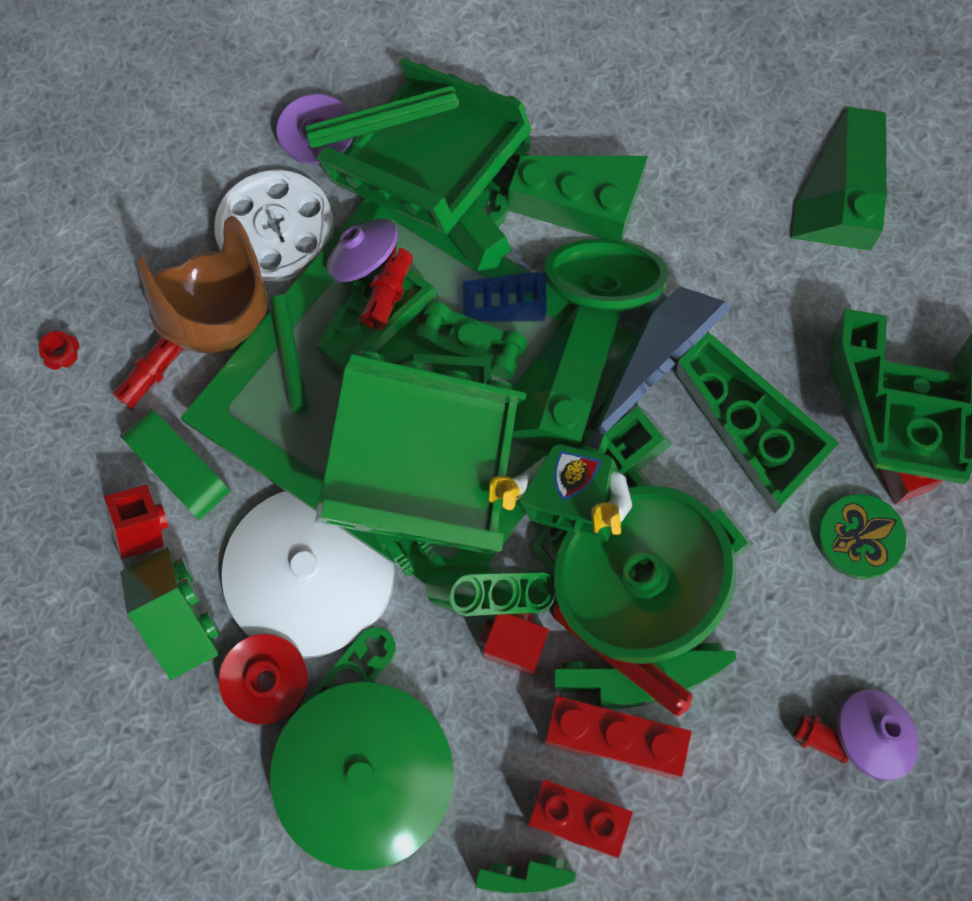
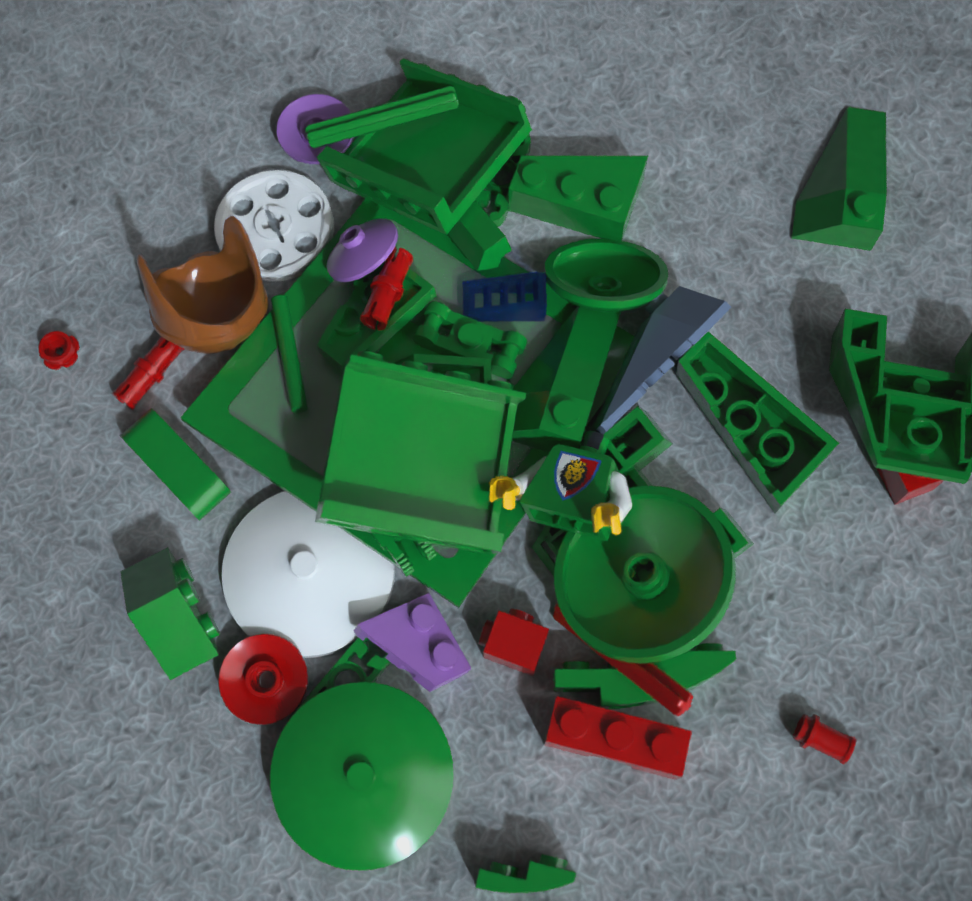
red brick [104,484,168,559] -> none
green beam [425,565,556,616] -> none
red brick [528,779,633,858] -> none
green tile [817,494,907,580] -> none
medium lavender dish [837,689,919,781] -> none
none -> medium lavender wing [353,593,472,692]

